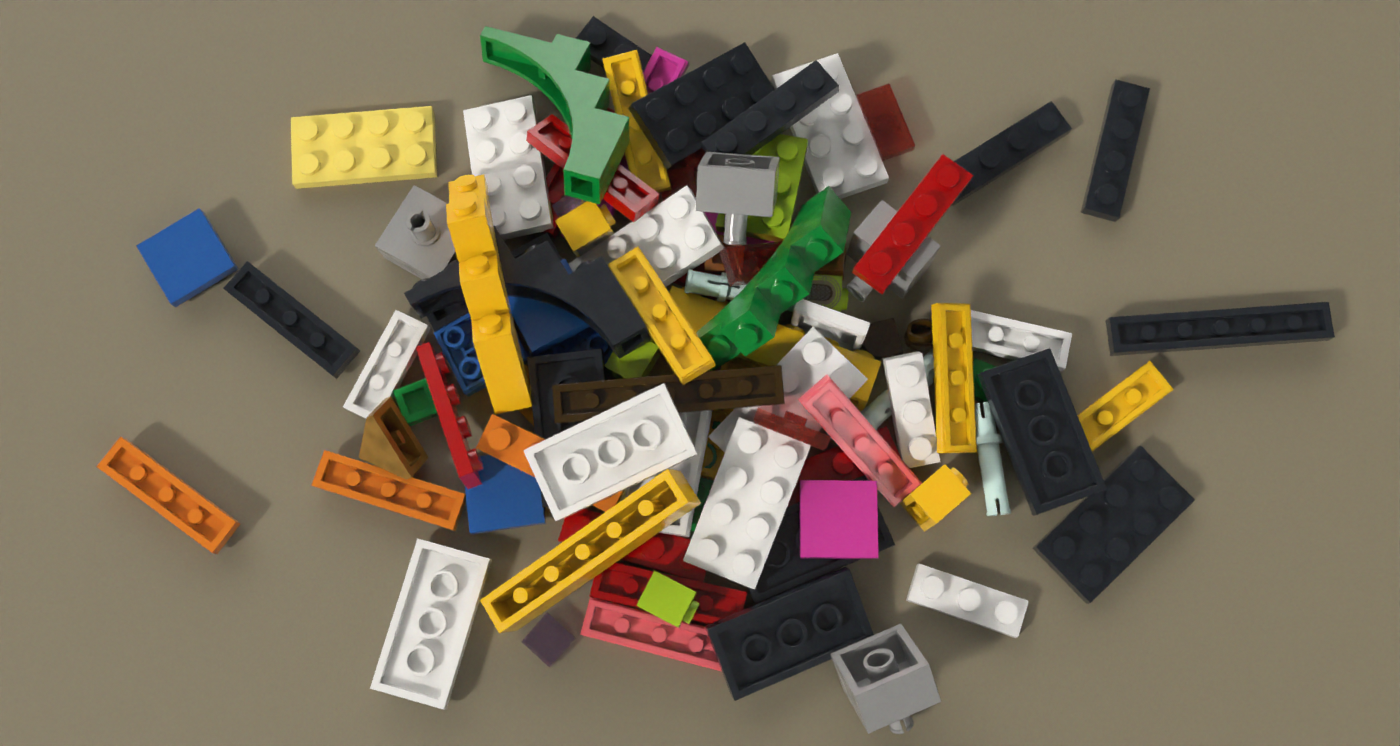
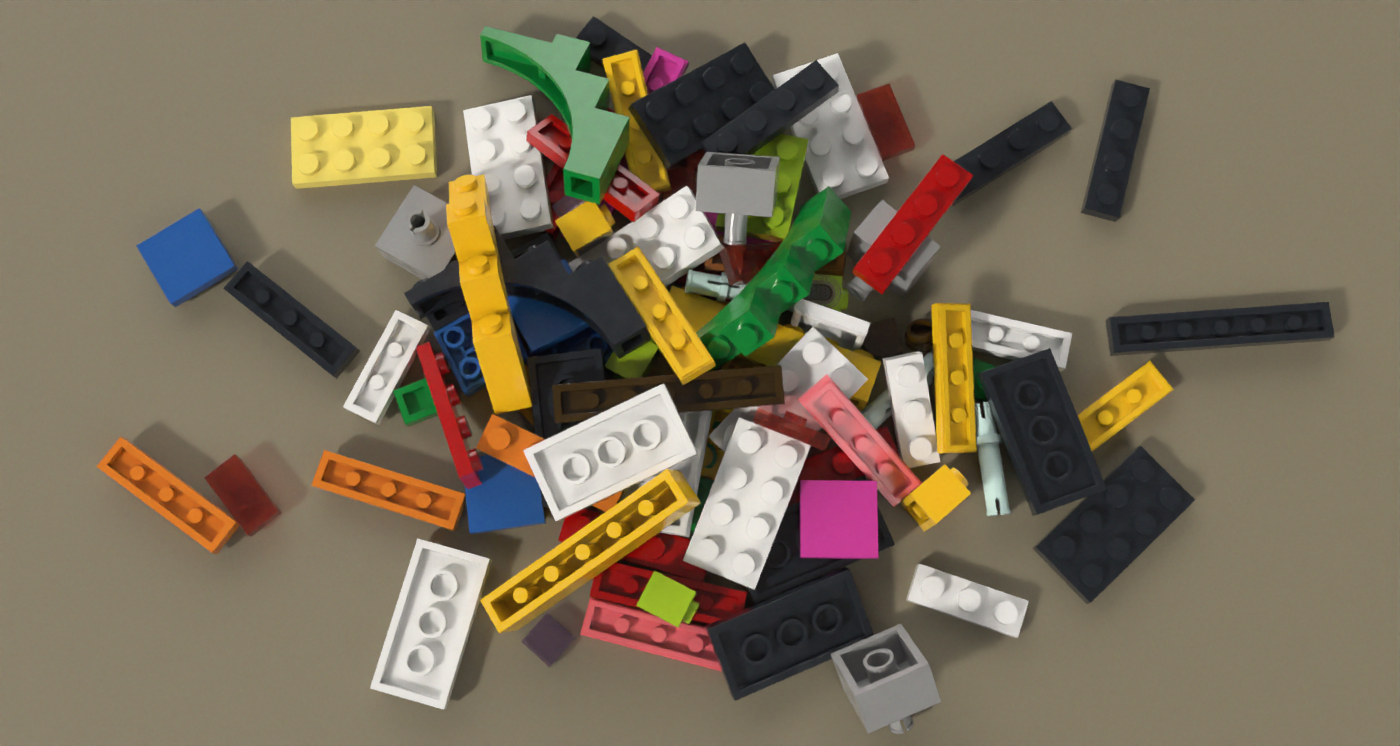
pearl gold slope [359,396,429,479] -> none
none -> clear red plate [204,454,282,537]

